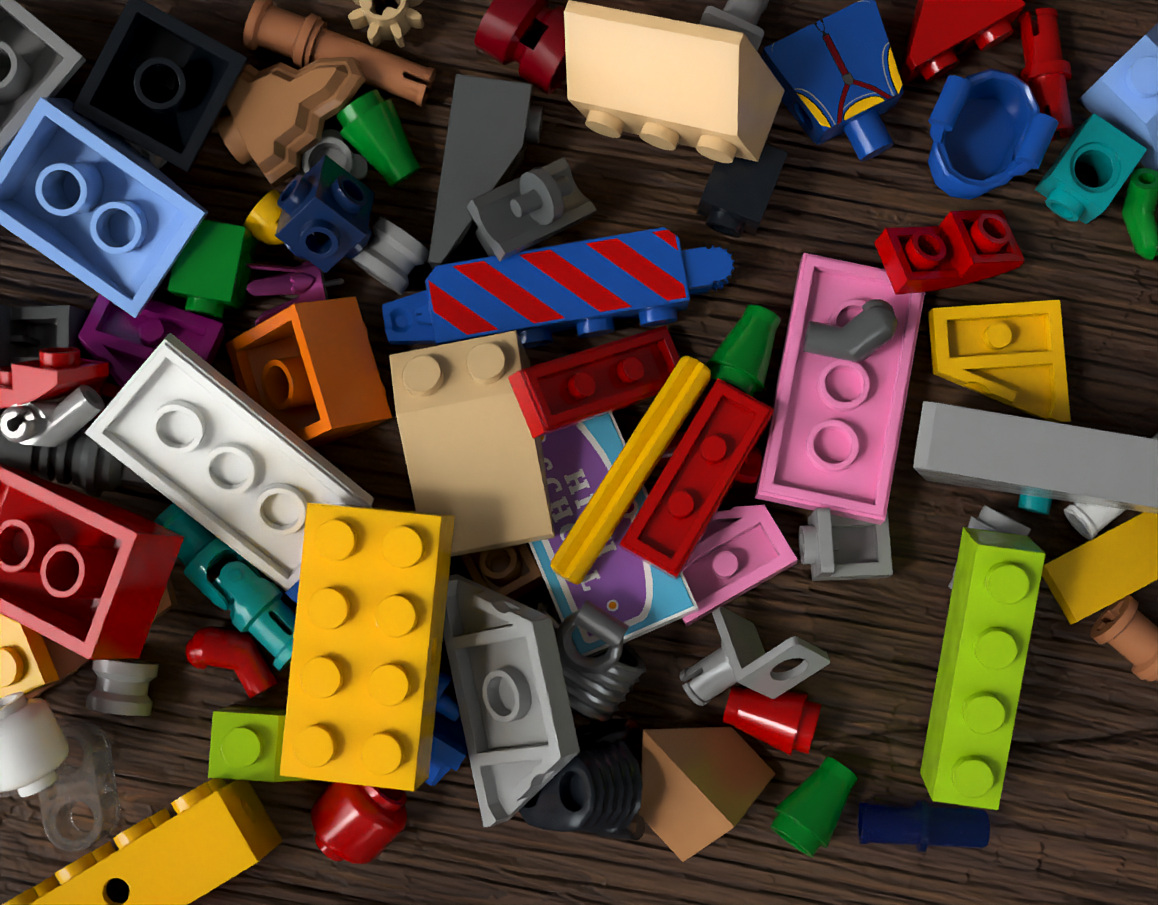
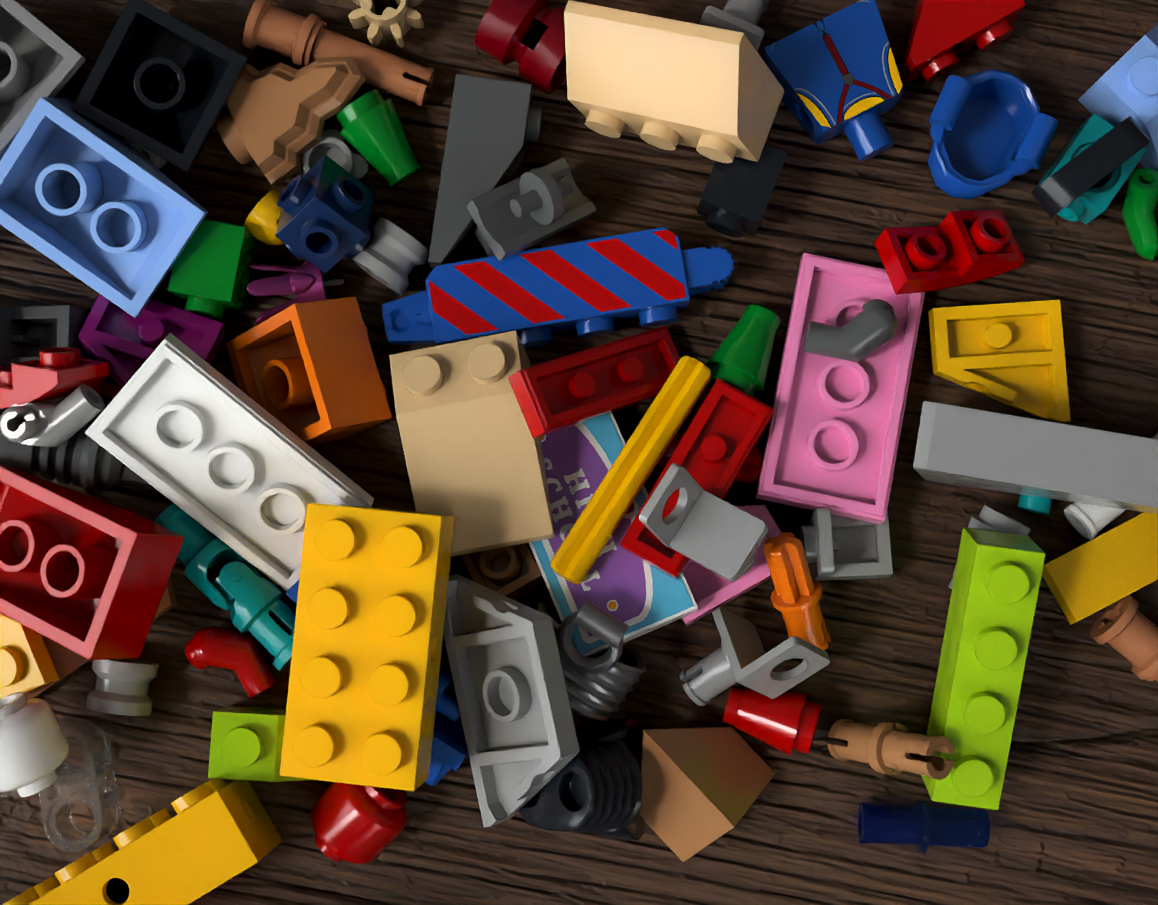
green cone [770,756,858,858] -> none
red pin [1017,7,1075,141] -> none
none -> light grey bracket [639,463,768,582]
none -> orange axle [763,532,831,650]
none -> medium nougat pin [828,718,955,780]
none -> black beam [1031,116,1151,218]

